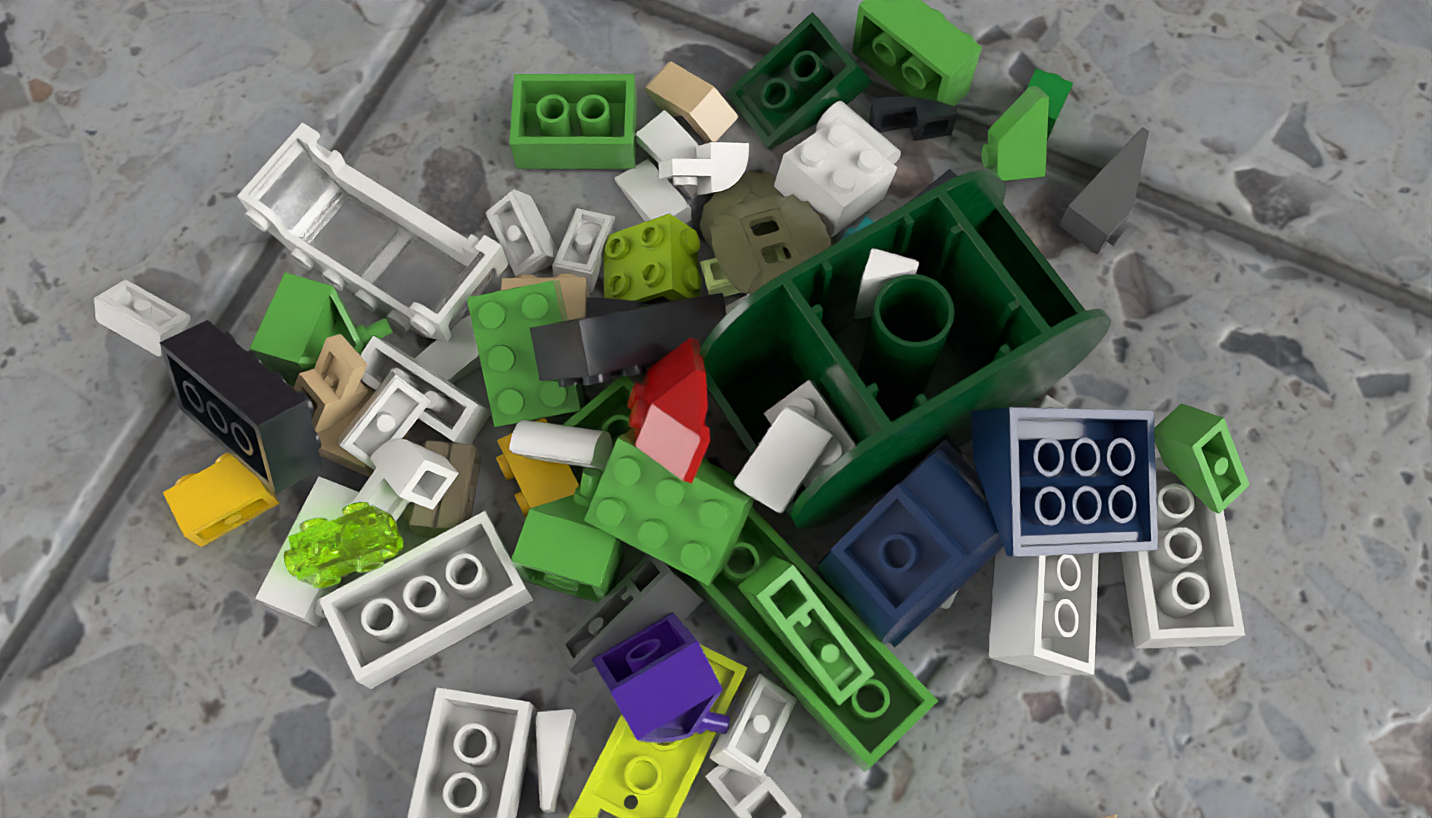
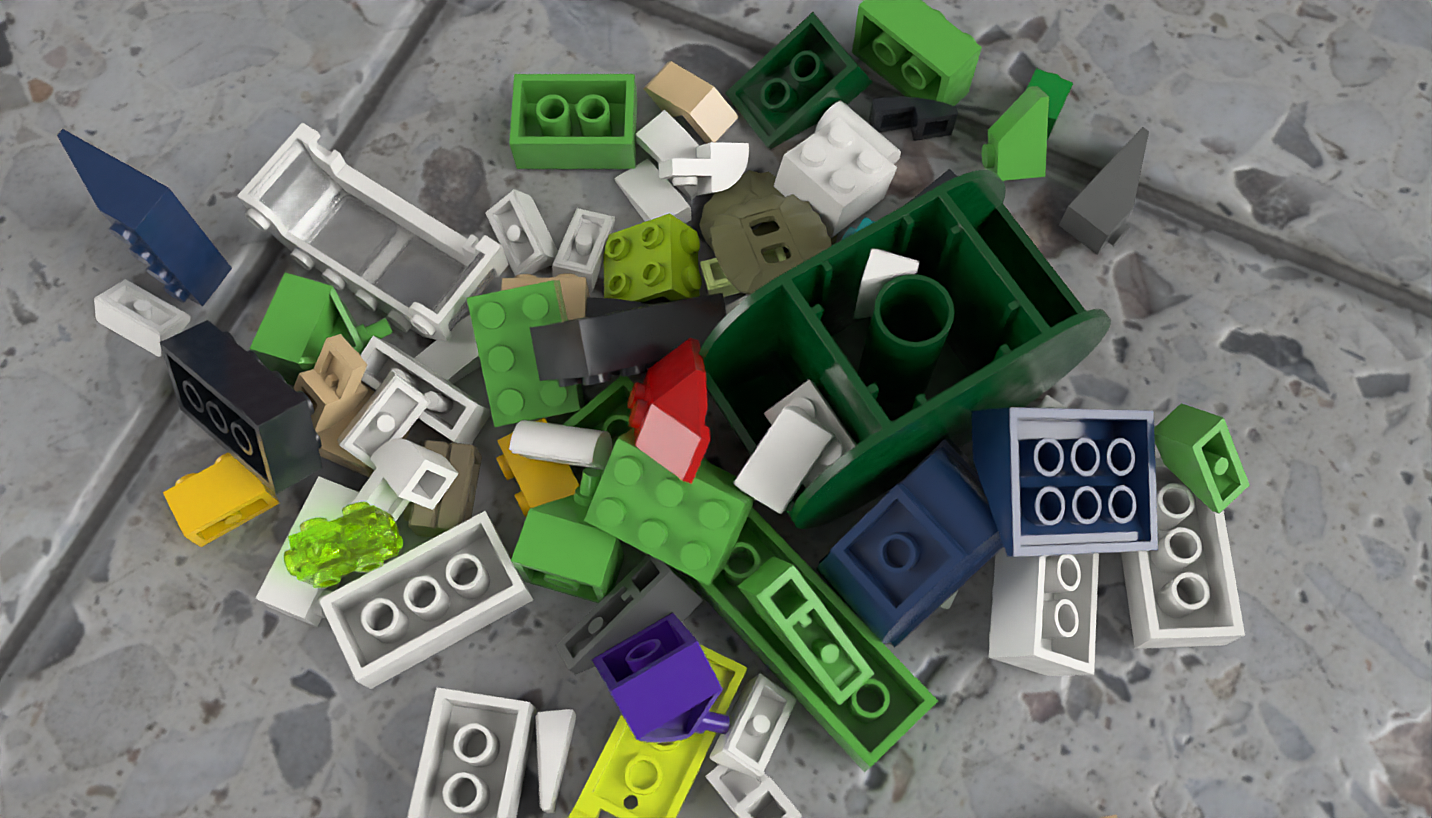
none -> dark blue slope [57,129,232,307]

